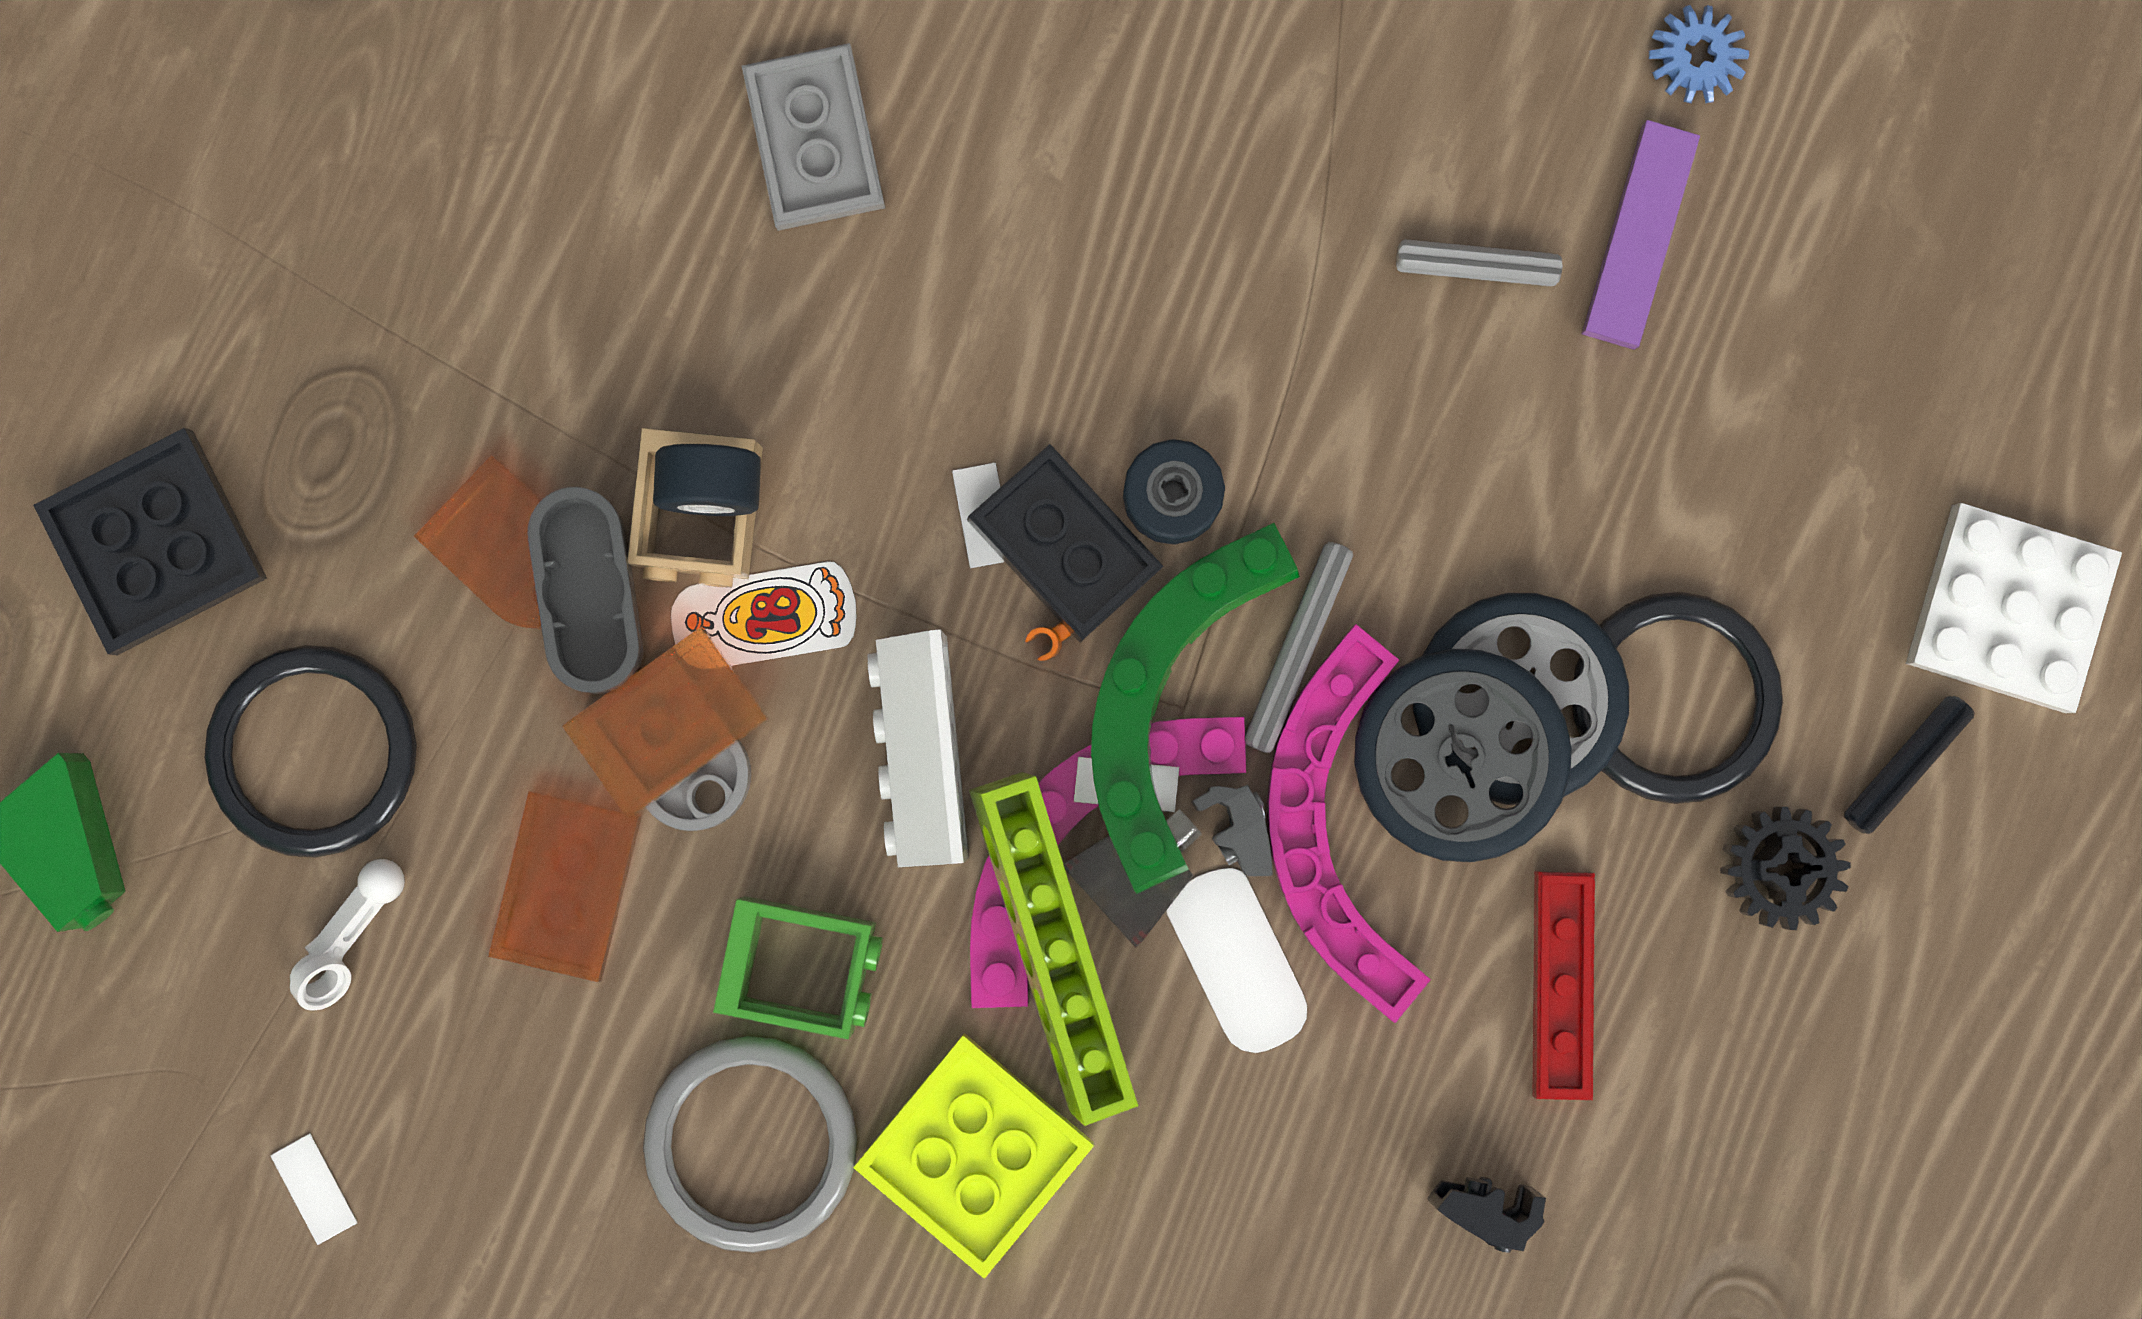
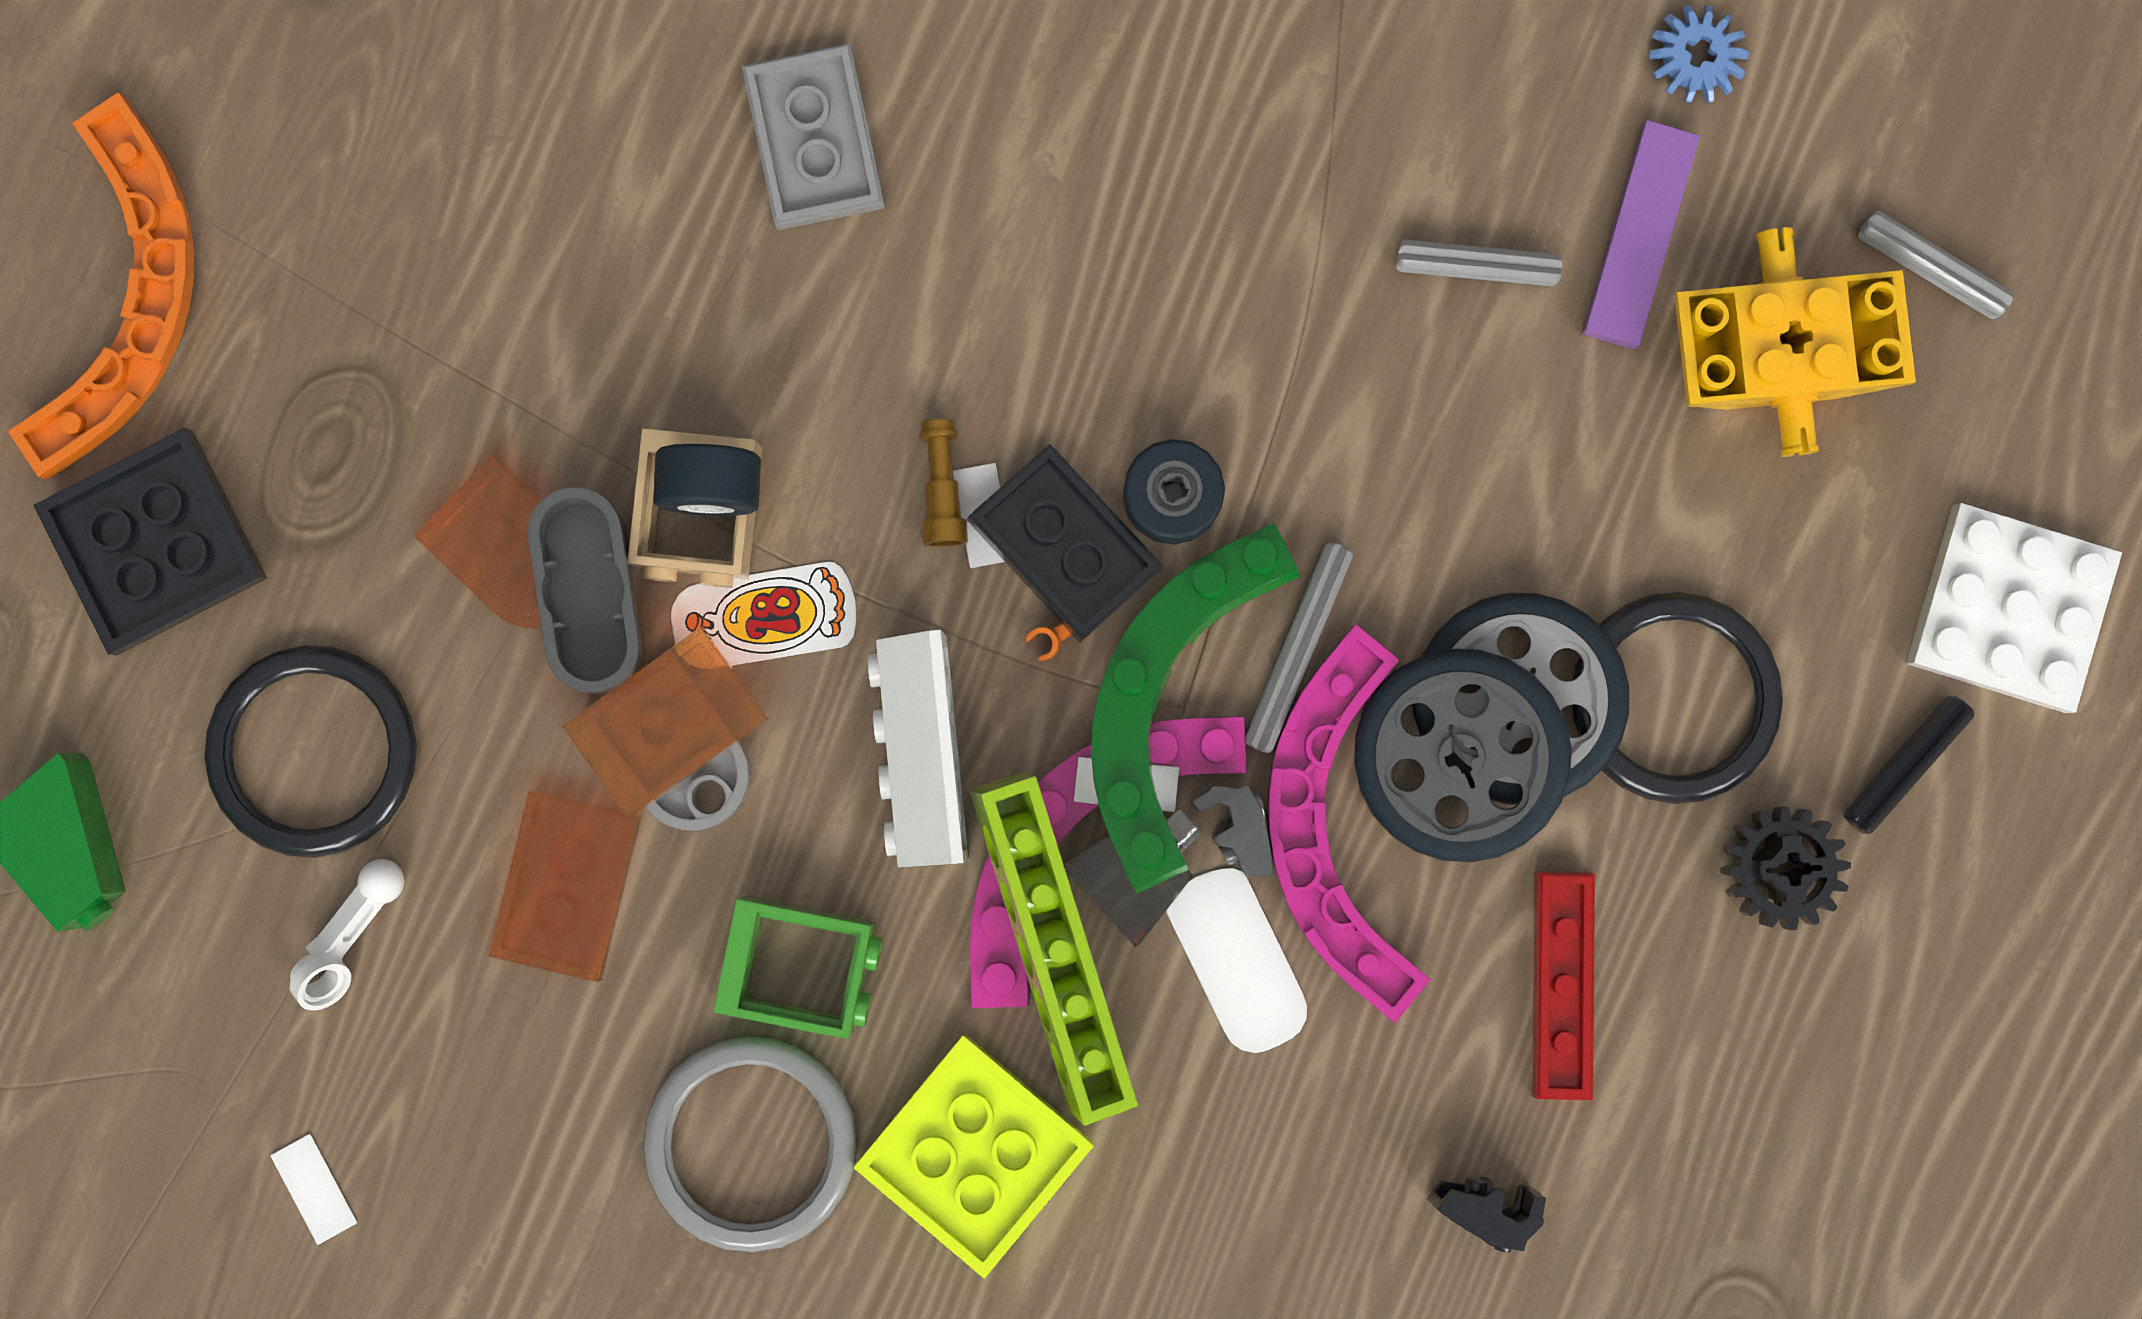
none -> orange plate [7,92,194,480]
none -> pearl gold piece [919,419,968,547]
none -> yellow slope [1674,227,1916,457]
none -> light grey axle [1858,211,2014,319]

